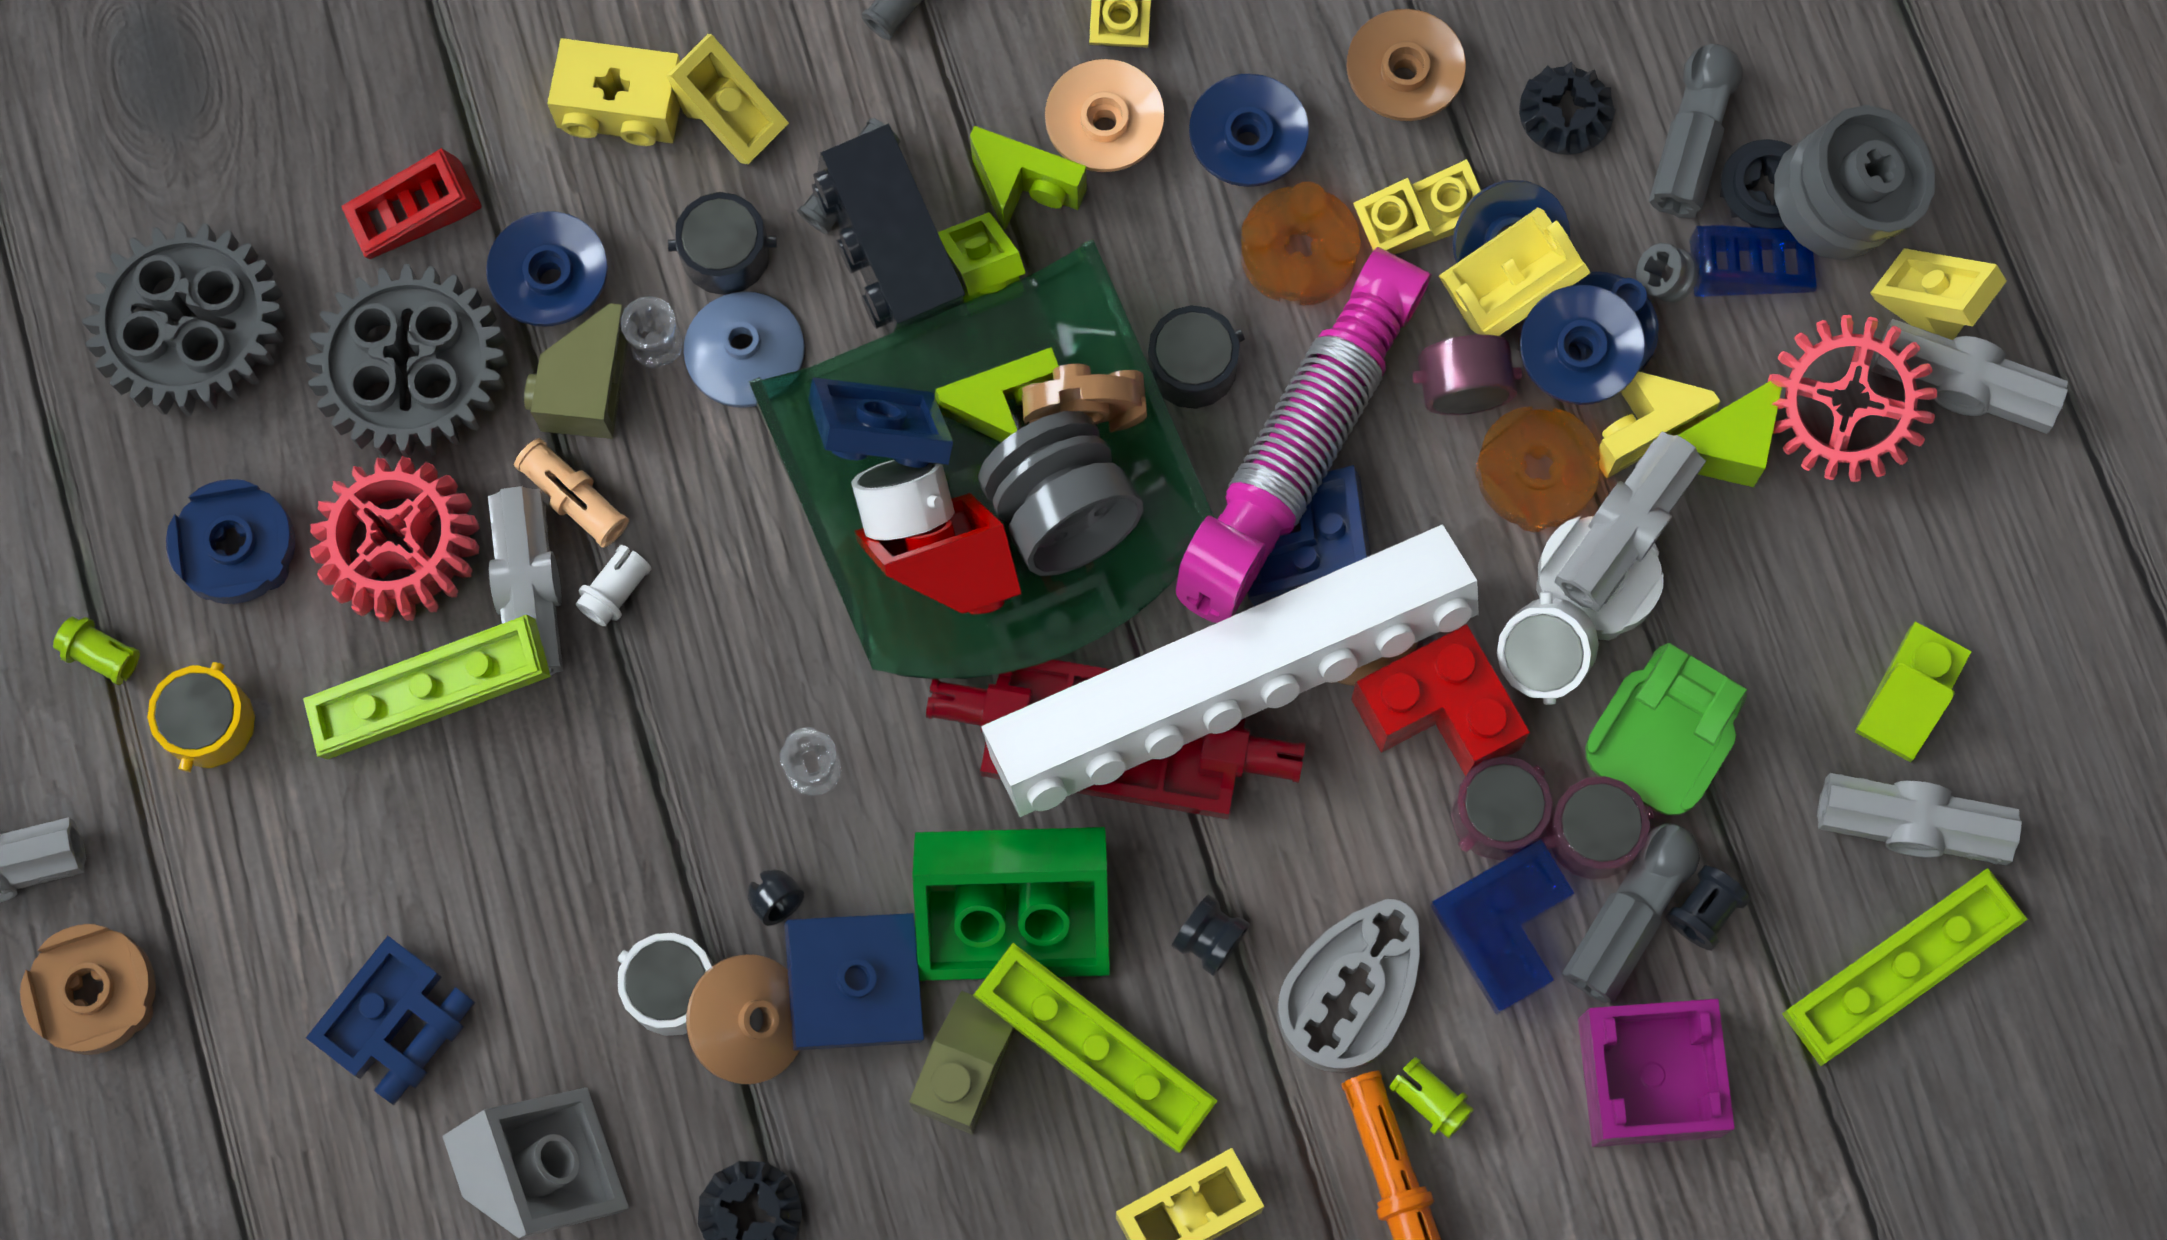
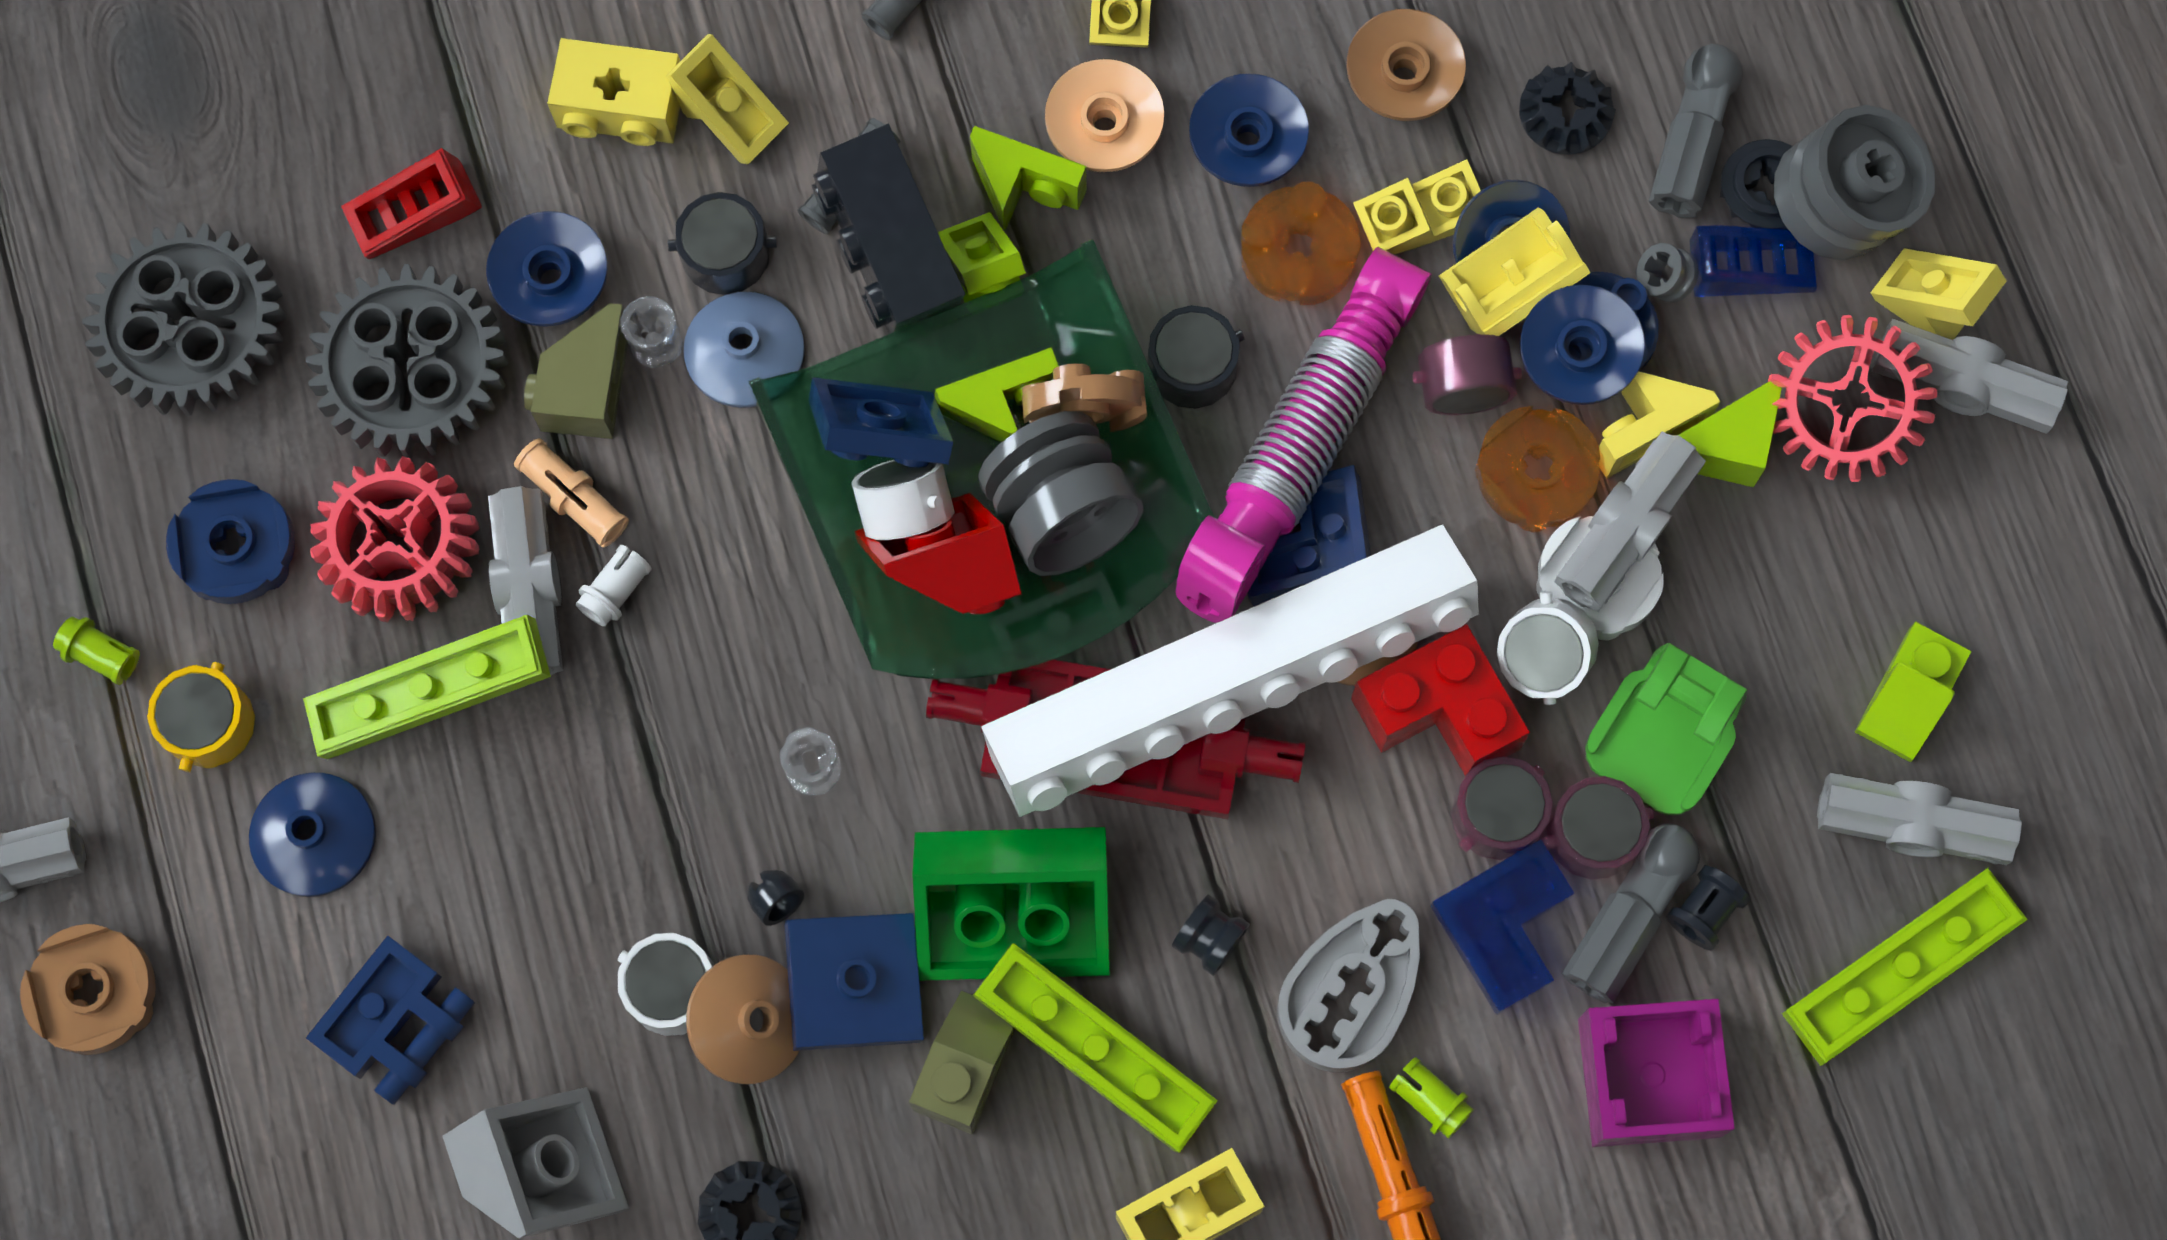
none -> dark blue dish [249,772,376,897]

